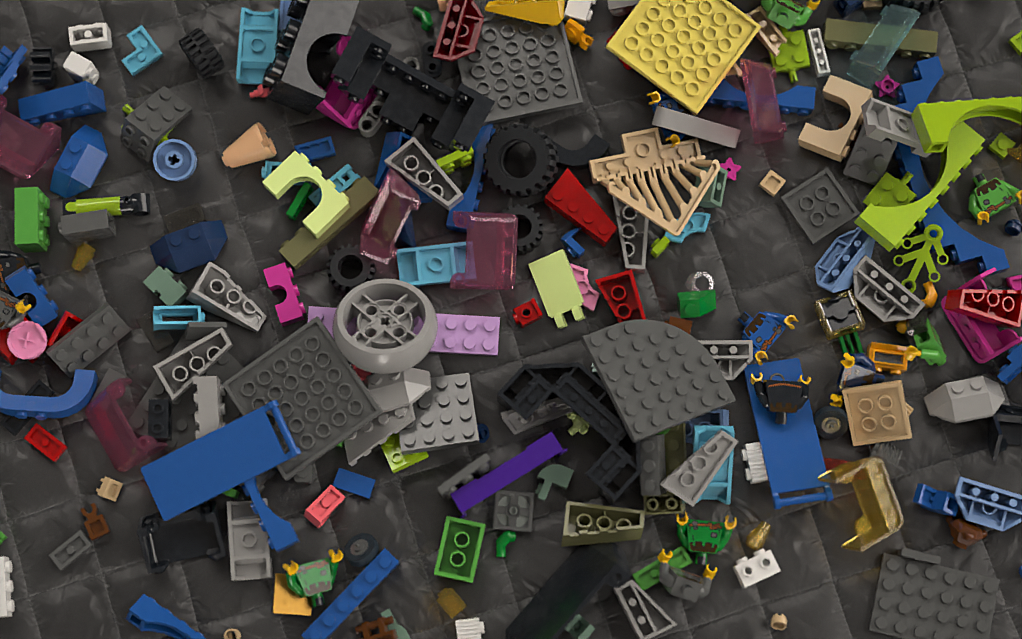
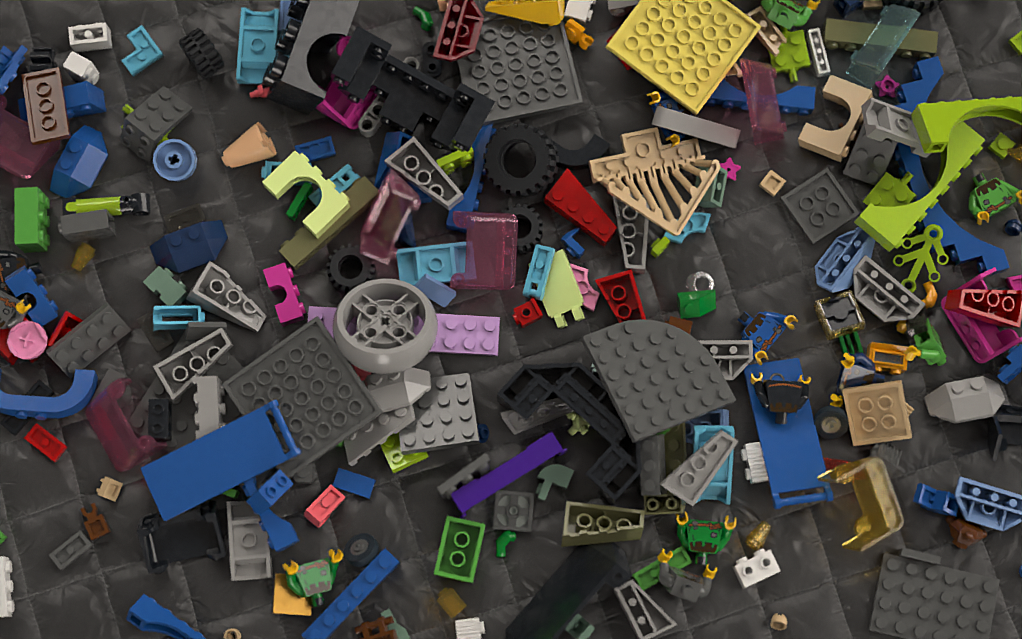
none -> plate [21,67,71,146]
none -> blue brick [247,470,293,515]
none -> medium blue tile [414,273,456,308]
none -> medium azure plate [523,244,556,301]

